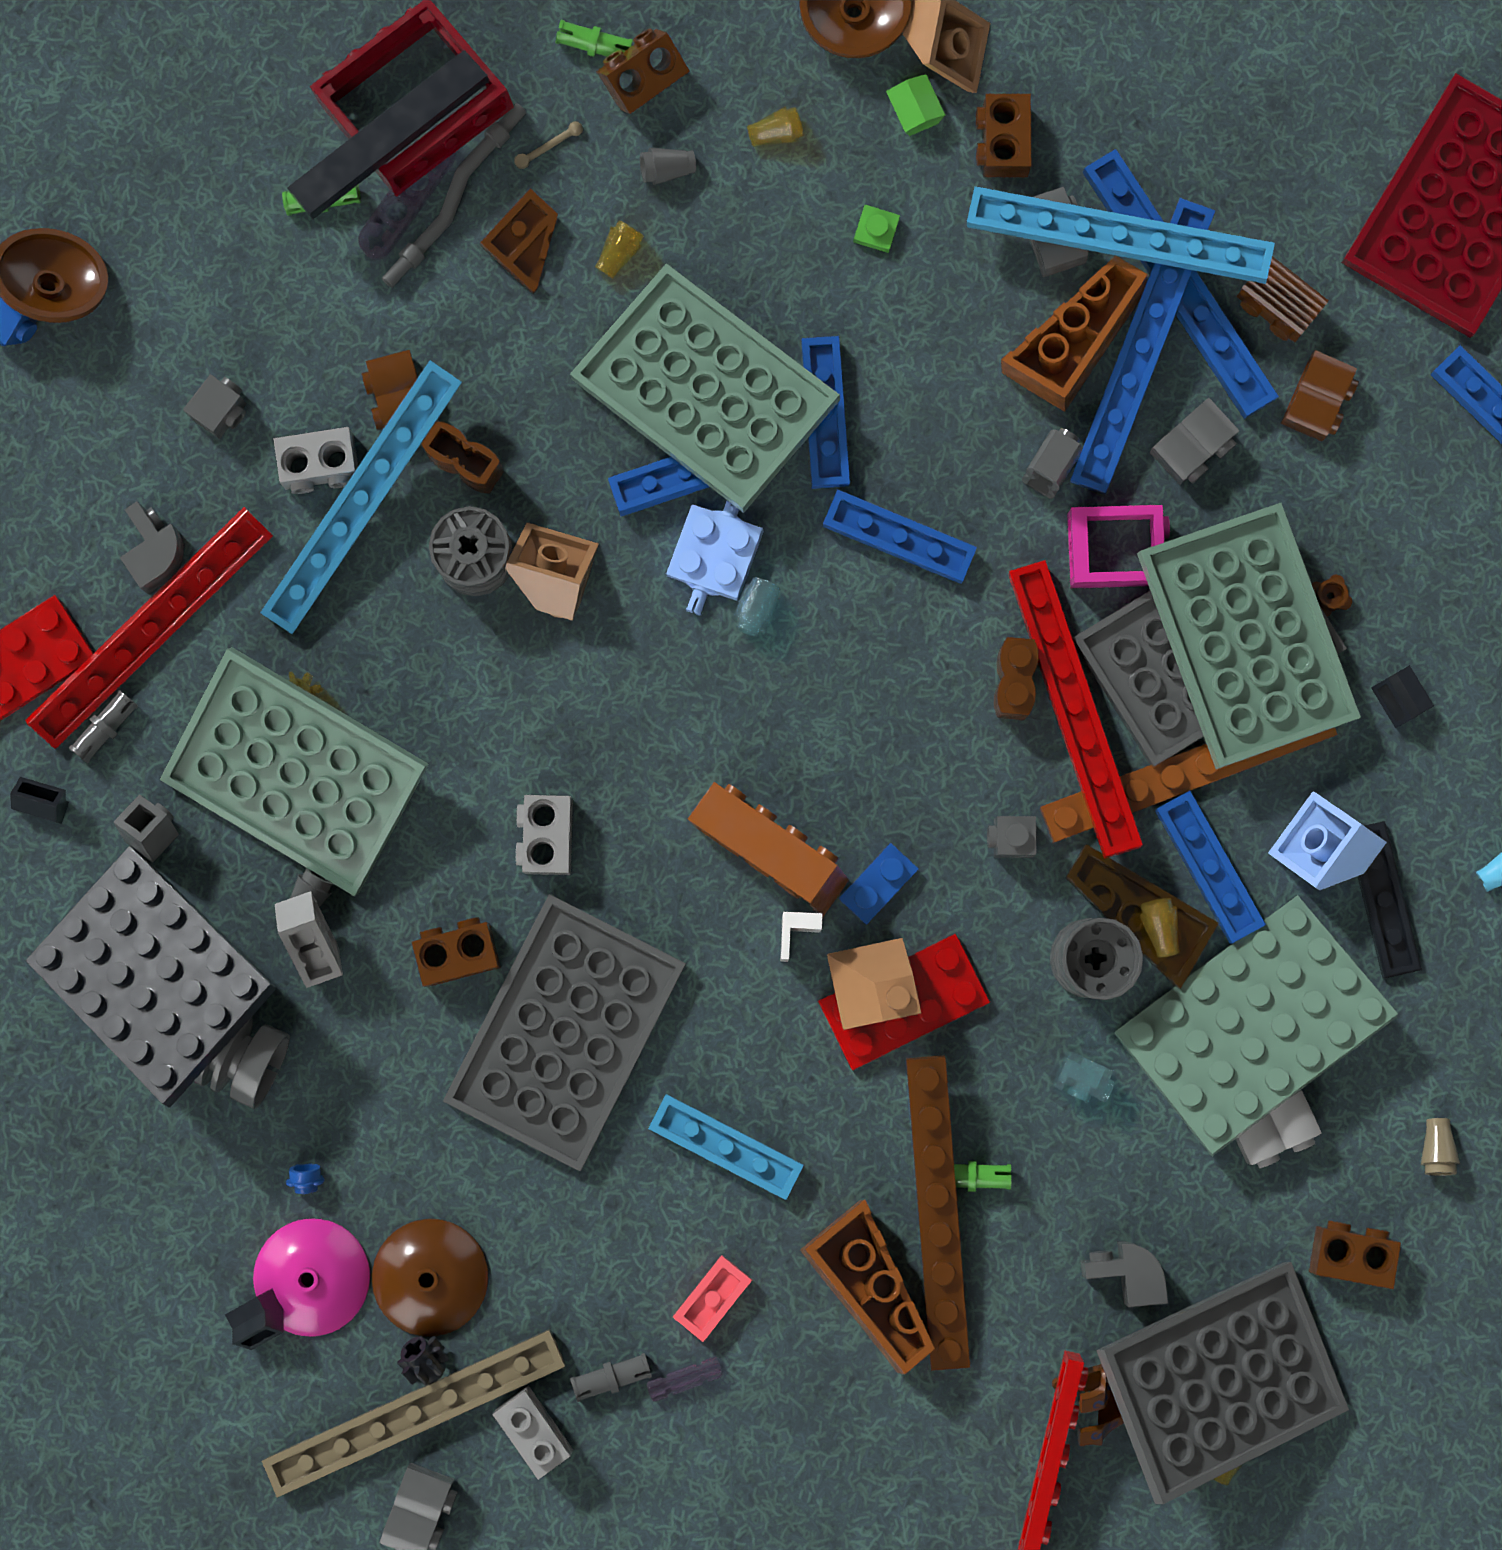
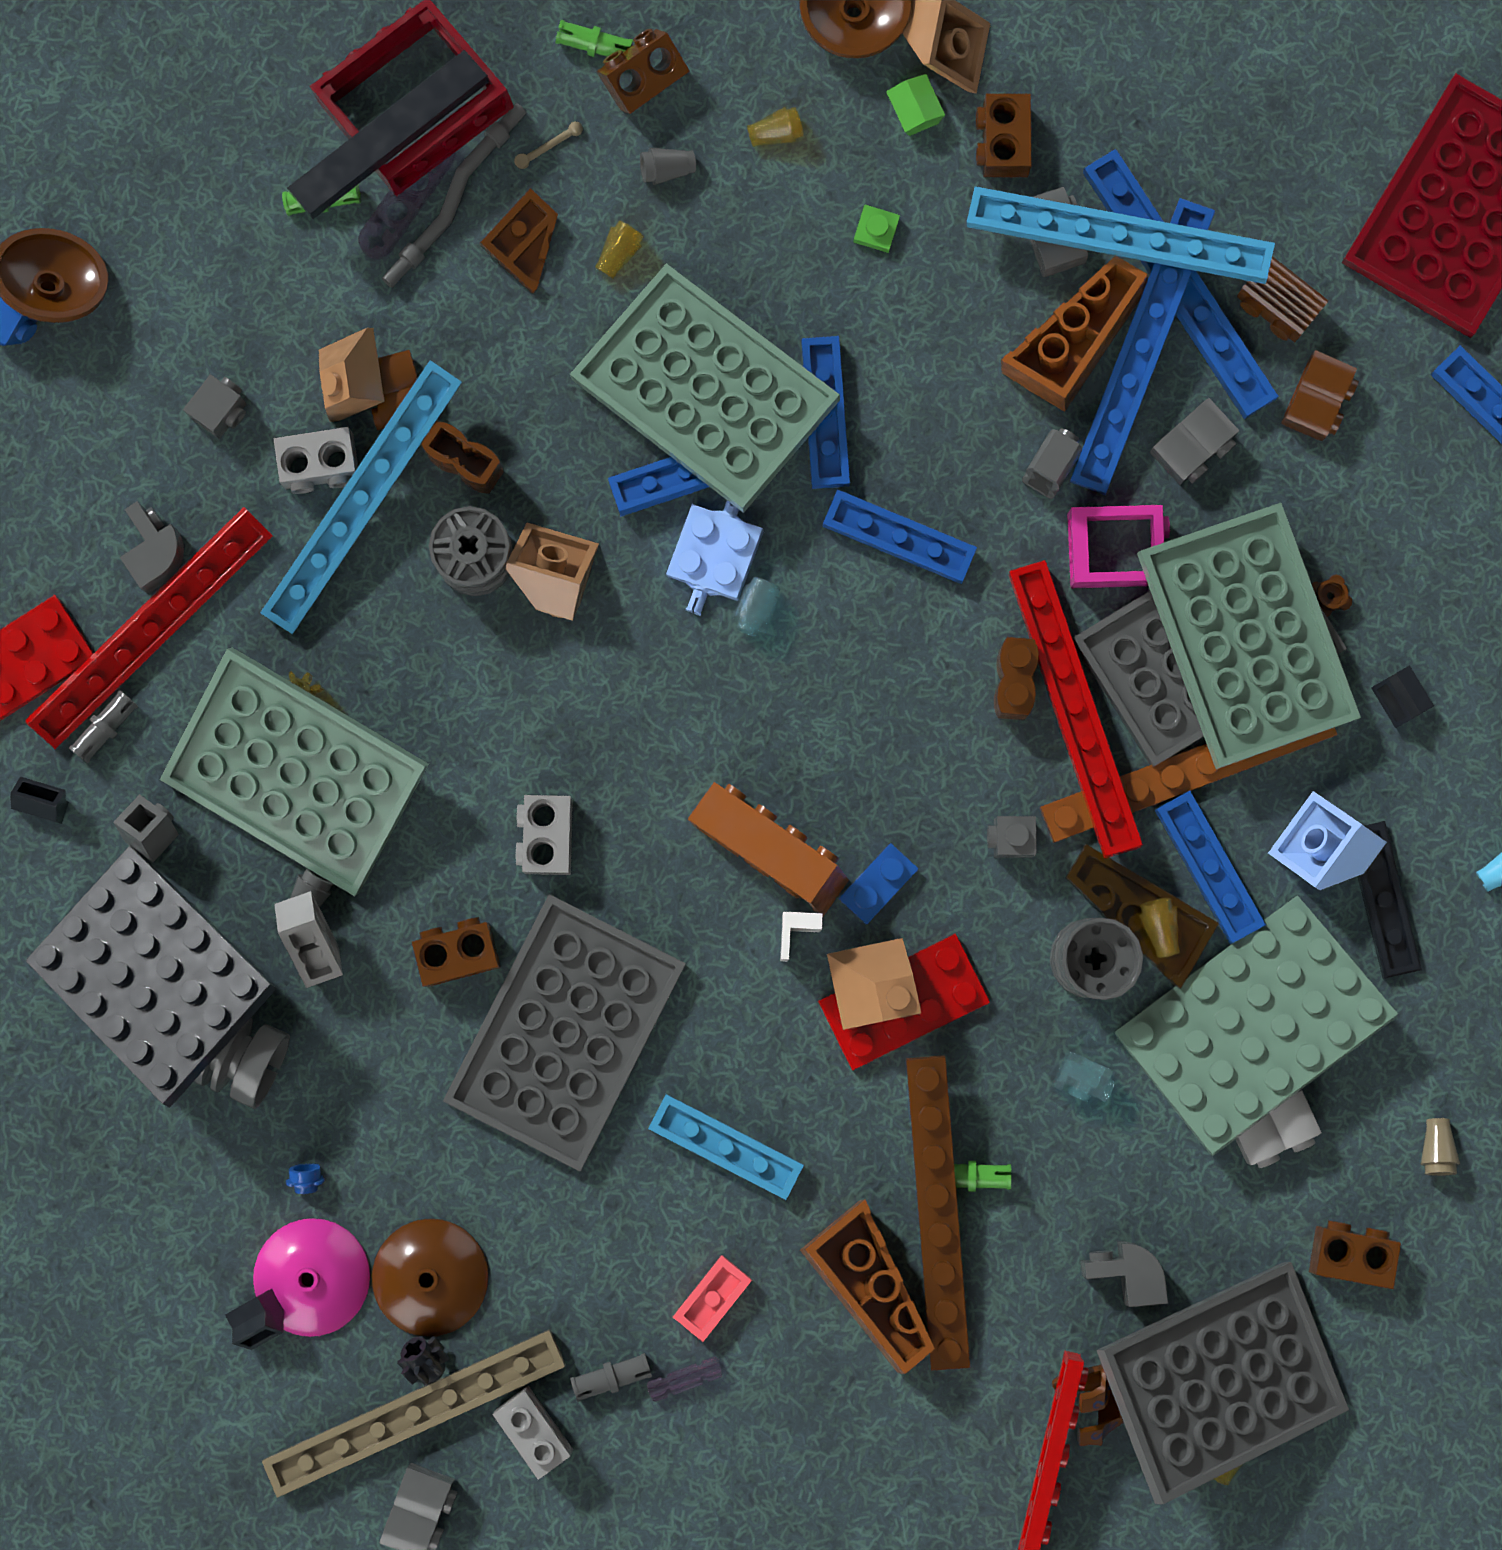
none -> medium nougat slope [319,327,385,422]

